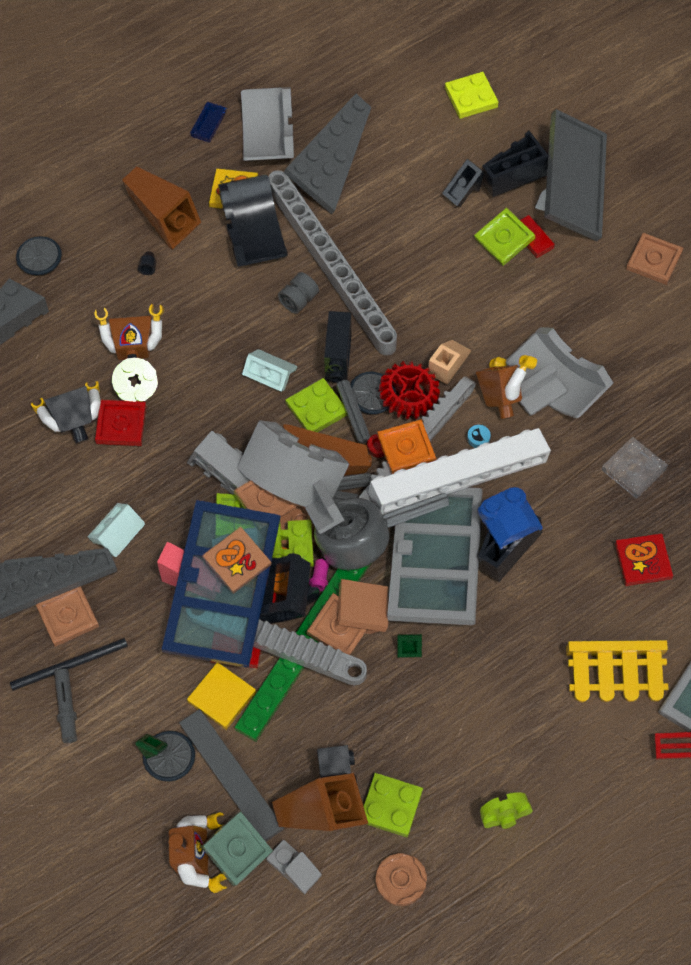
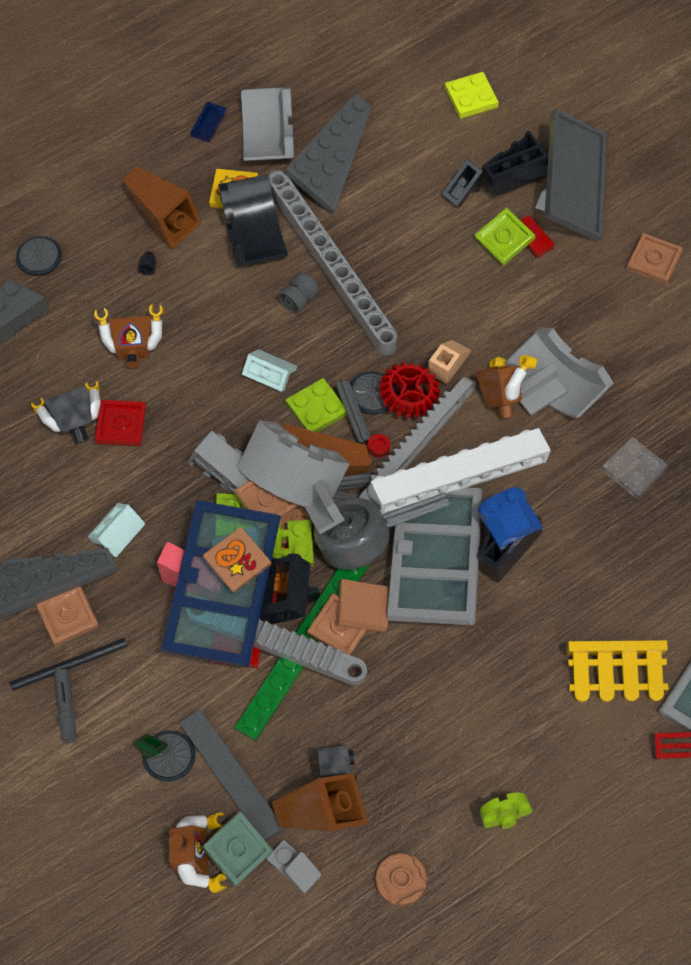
plate [112,358,157,402] -> none
yellow tile [187,662,256,730] -> none
dark pink pin [309,559,329,591] -> none
black window [324,311,352,383] -> none
lime plate [364,773,423,838] -> none
orange tile [377,419,436,474] -> none
dark green slope [397,634,422,658] -> none
medium azure tile [467,425,491,448] -> none
red tile [615,533,673,586] -> none

